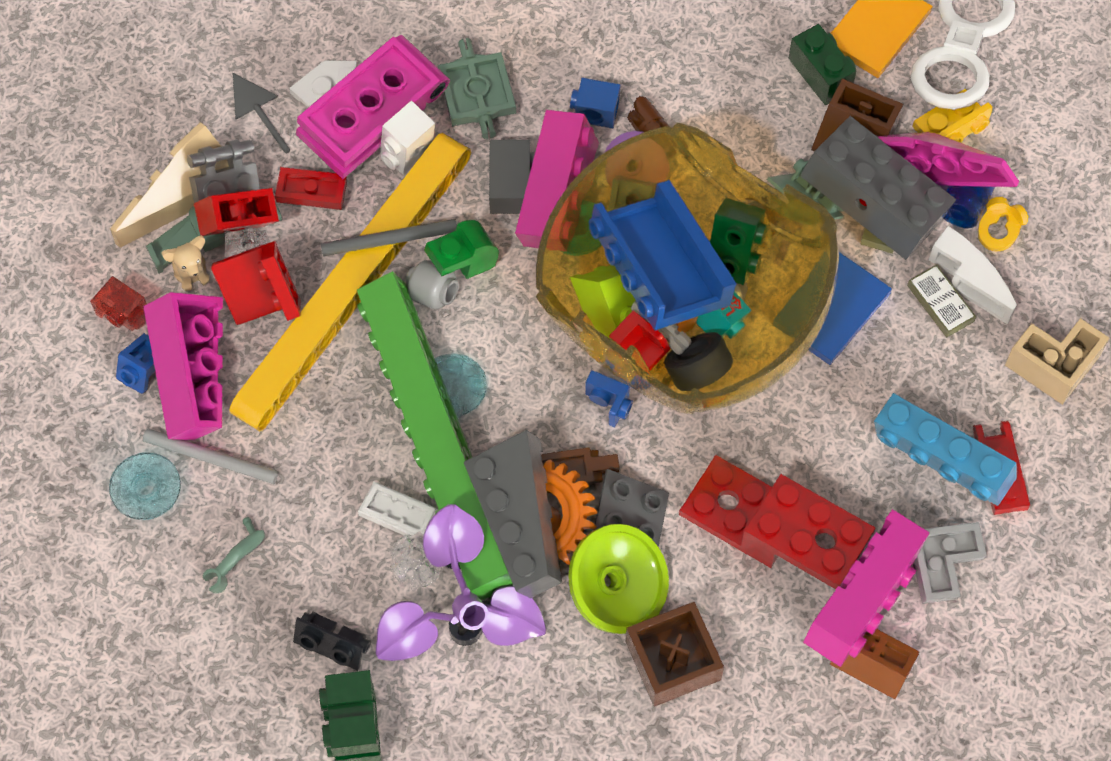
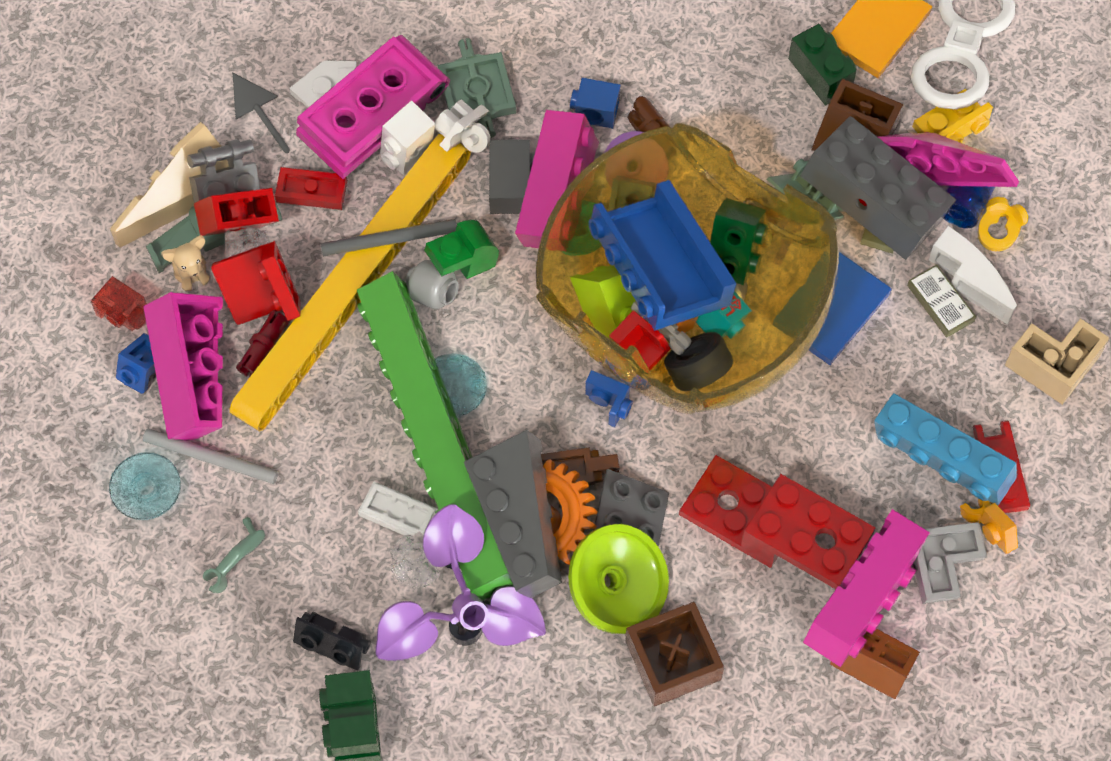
none -> dark red pin [236,311,289,377]
none -> white hips [435,99,490,153]
none -> light orange plate [960,498,1018,554]

